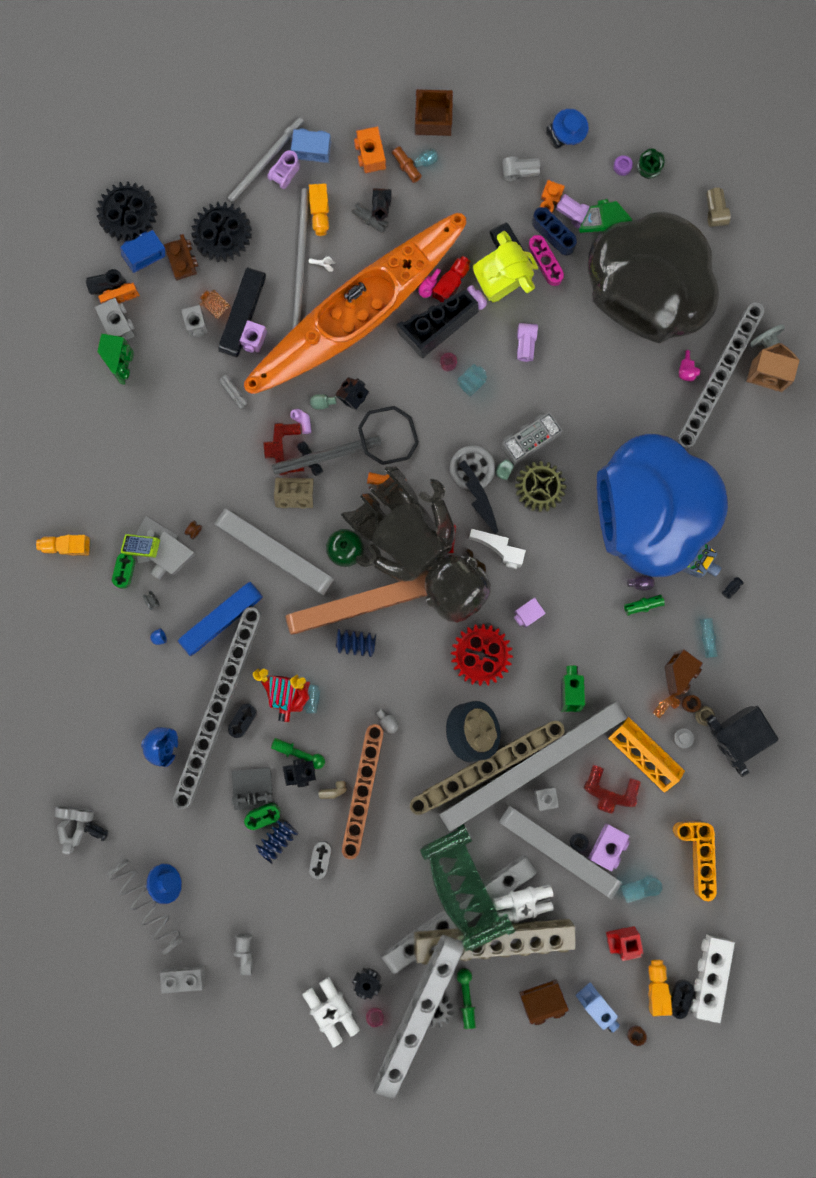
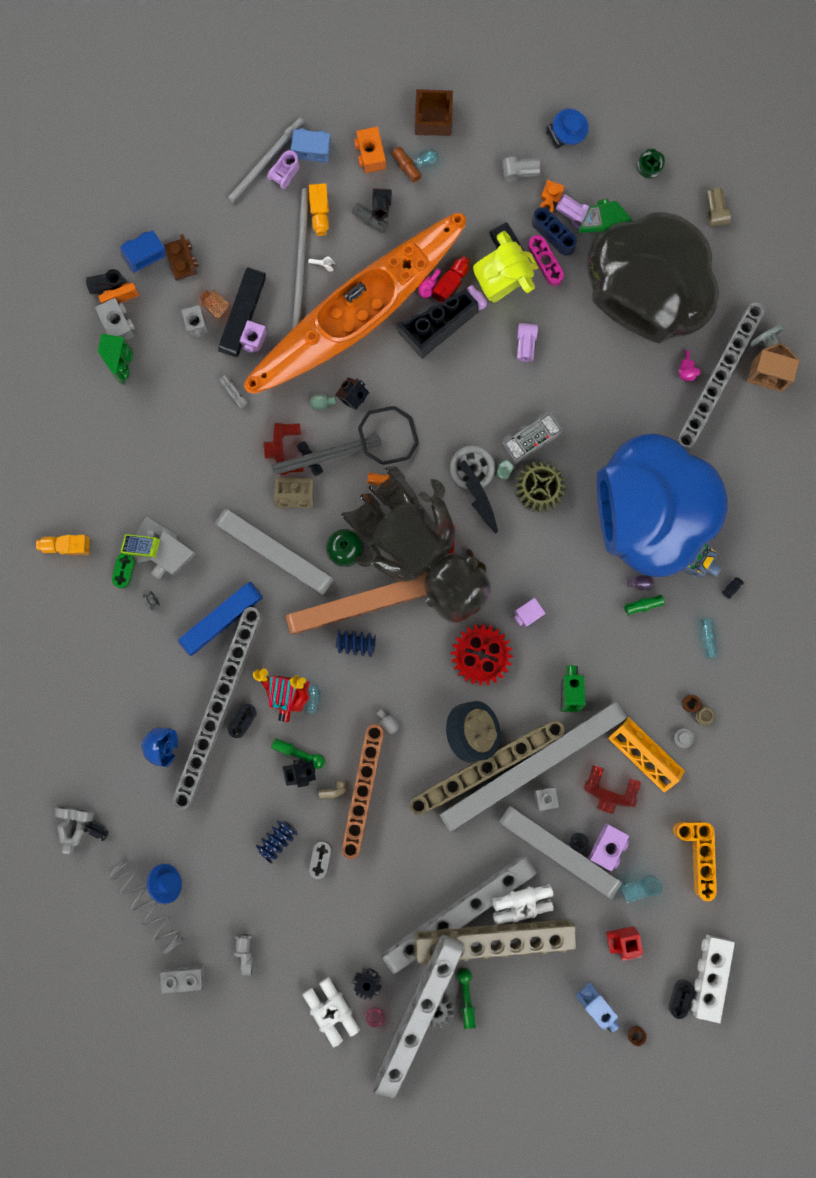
black gear [96,181,158,242] -> none
blue hinge [150,628,167,645] -> none
reddish brown bush [184,520,203,540] -> none
black gear [191,202,252,262] -> none
dark grey hinge [231,767,273,810] -> none
green beam [244,803,281,830] -> none
lavender arm [290,409,312,434] -> none
clear green piece [420,824,515,952] -> none
clear pink bush [440,353,457,372] -> none
clear light blue brick [457,364,487,397] -> none
white slope [469,529,526,569] -> none
reddish brown slope [519,979,569,1025] -> none
medium lavender tile [613,155,633,176] -> none
light orange piece [648,959,672,1016] -> none
clear orange arm [653,695,680,718] -> none
reddish brown slope [664,649,703,696] -> none
black piece [705,706,779,777] -> none

